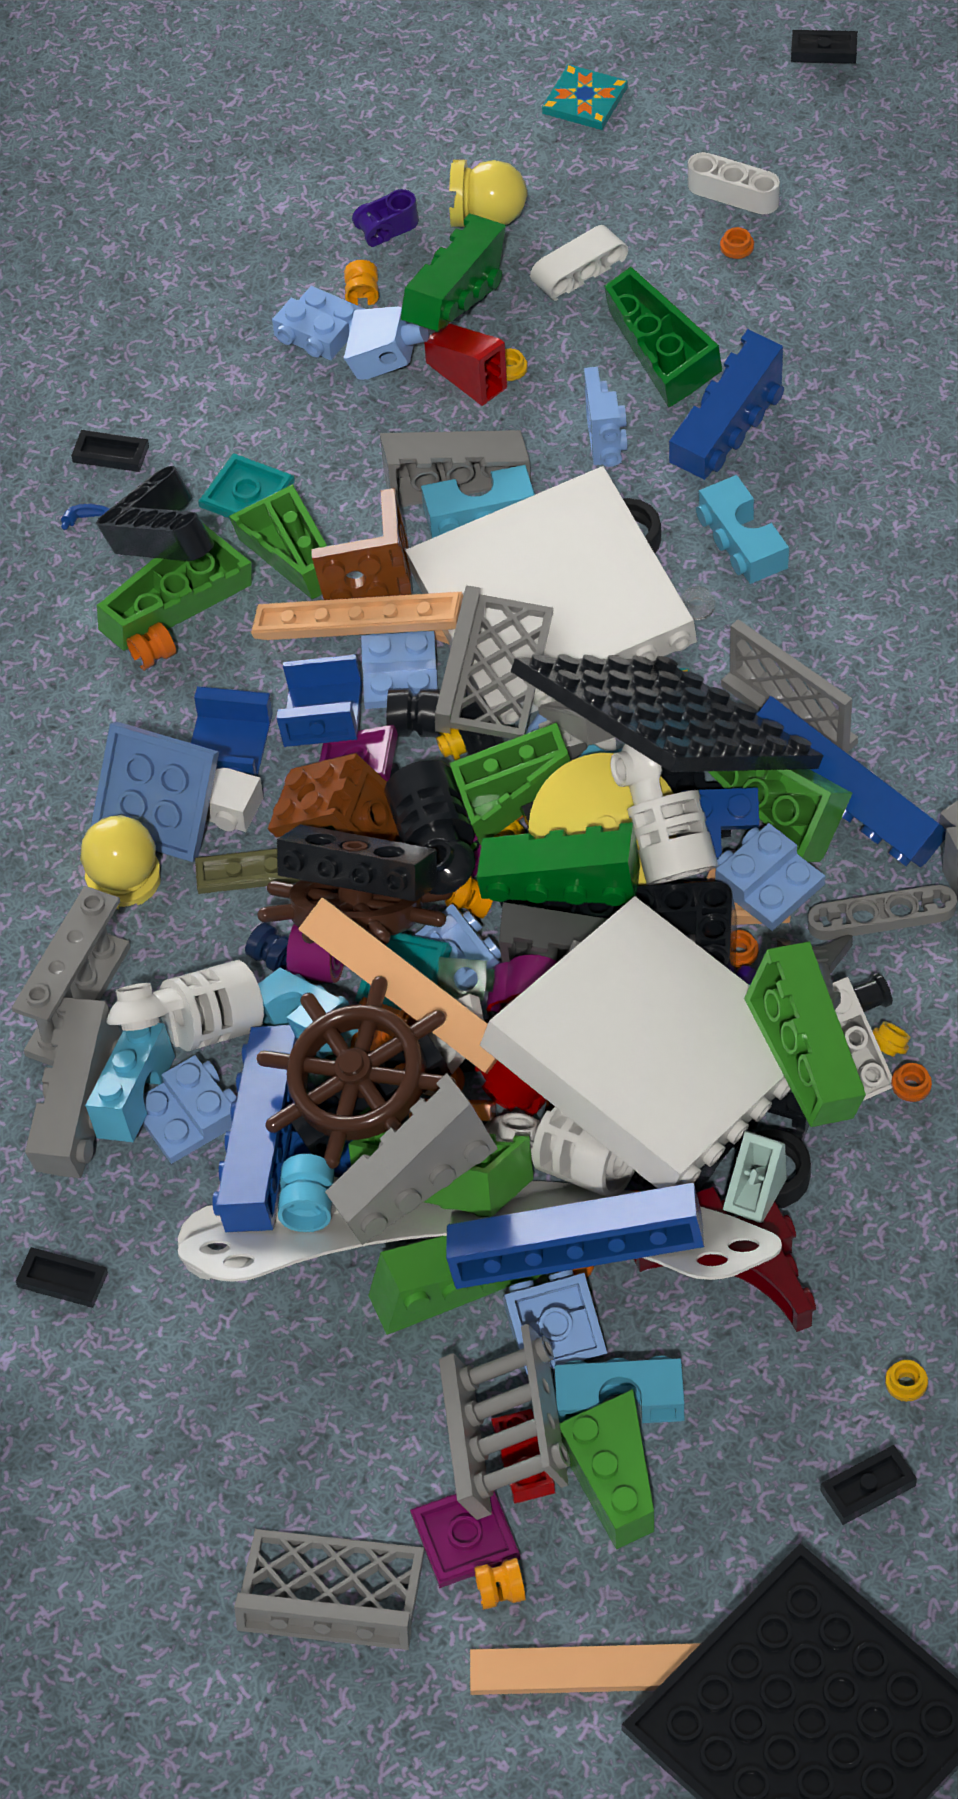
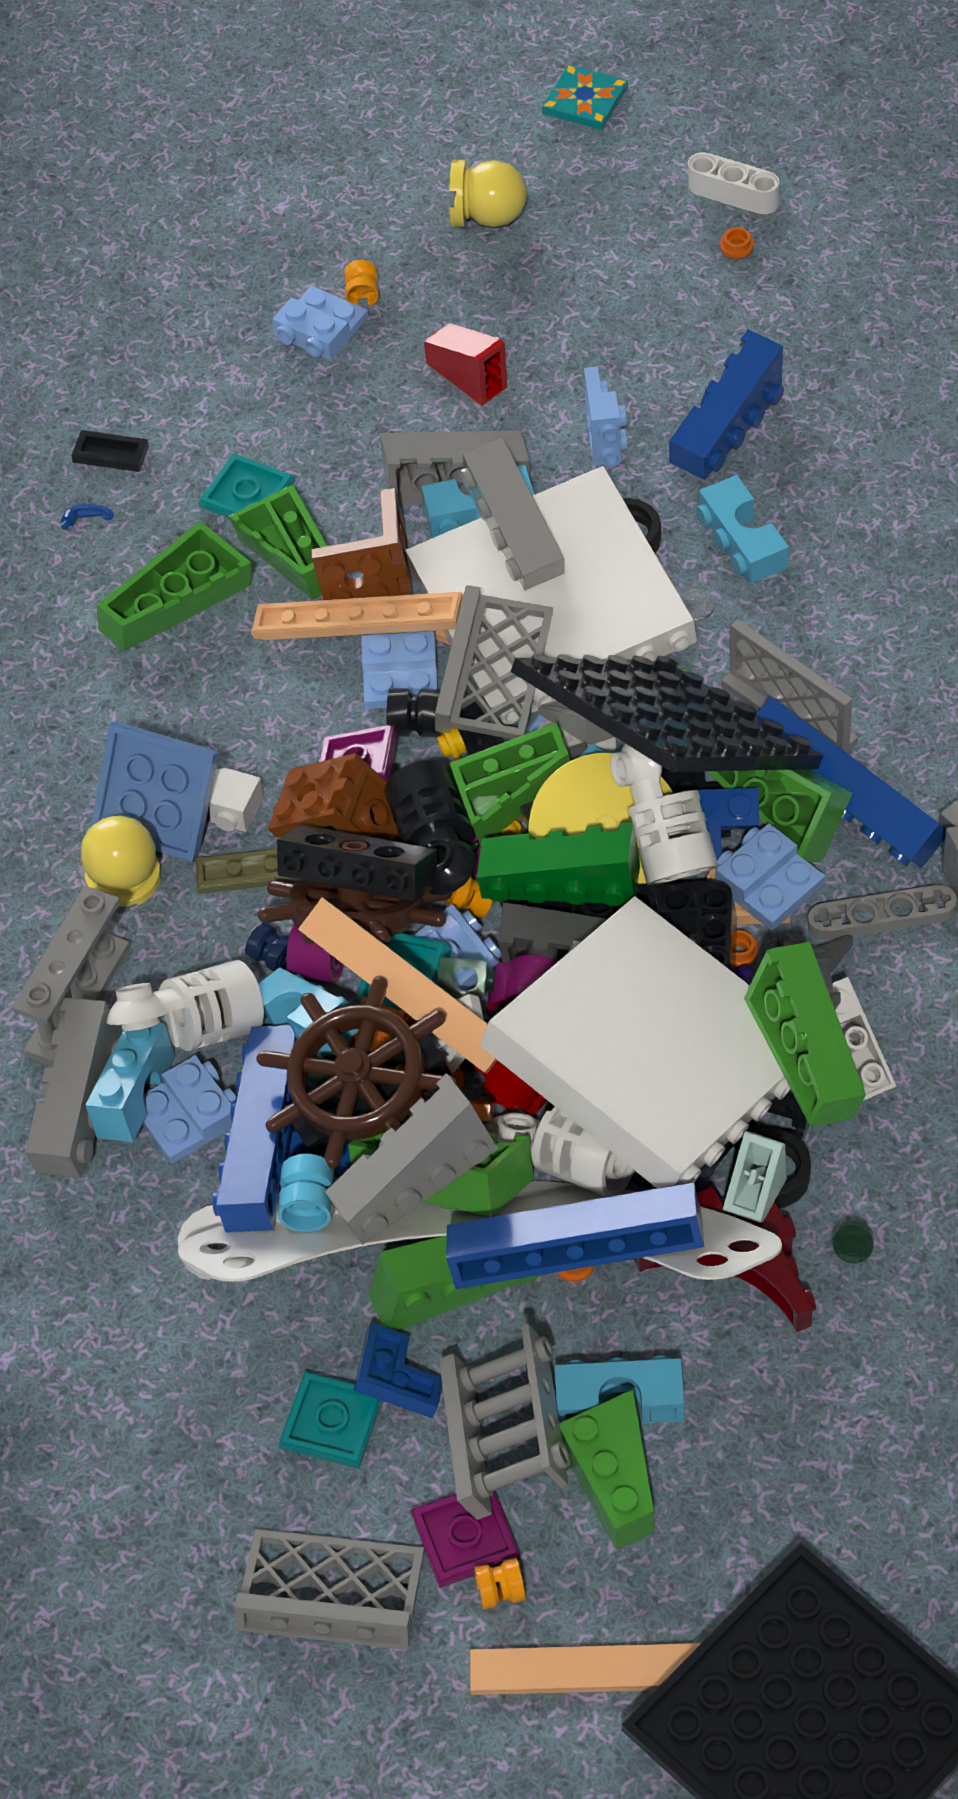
black tile [16,1247,108,1308] -> none
black beam [96,466,214,561] -> none
orange wheel [126,622,176,671] -> none
blue panel [191,686,273,777] -> none
blue panel [277,654,363,747] -> none
light blue torso [344,306,429,380] -> none
dark purple piece [352,189,419,247] -> none
green wedge [401,213,506,332] -> none
red slope [491,1409,555,1504] -> none
light blue plate [502,1270,607,1377] -> none
yellow plate [505,348,527,381] -> none
white beam [530,225,628,301] -> none
green wedge [604,267,722,408] -> none
black plate [791,30,858,63] -> none
black plate [820,1445,917,1525] -> none
black bush [853,972,893,1012] -> none
yellow plate [873,1021,911,1057] -> none
yellow plate [885,1360,928,1402] -> none
orange plate [891,1063,932,1102] -> none
none -> teal tile [278,1371,383,1469]
none -> blue plate [353,1322,442,1418]
none -> light grey wedge [460,437,565,591]
none -> clear green tile [833,1220,874,1264]

